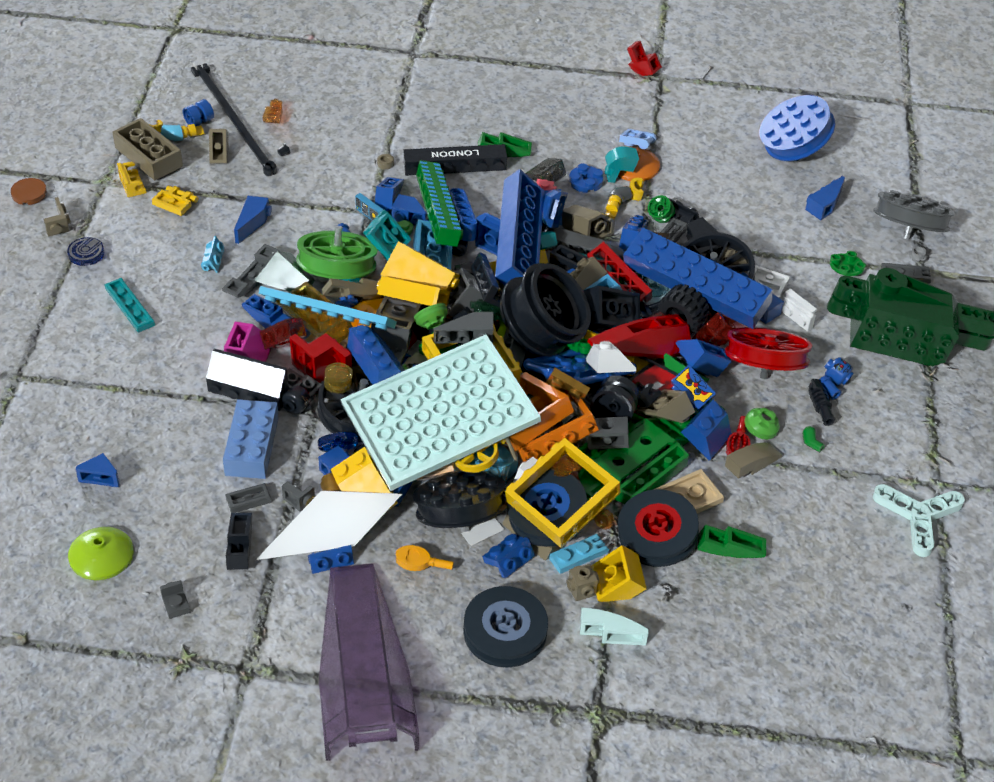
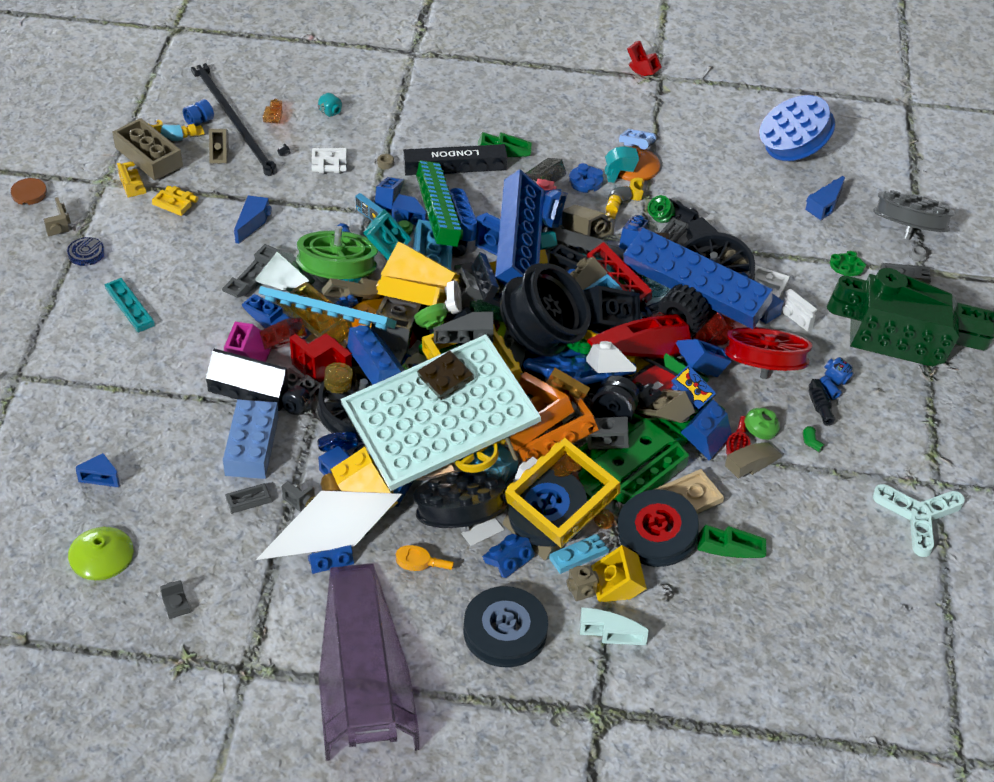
medium azure hinge [201,235,224,273] -> none
black slope [226,513,252,570] -> none
none -> white plate [312,148,346,174]
none -> teal head [318,93,342,117]
none -> dark brown plate [417,351,474,400]
none -> white plate [445,280,462,314]

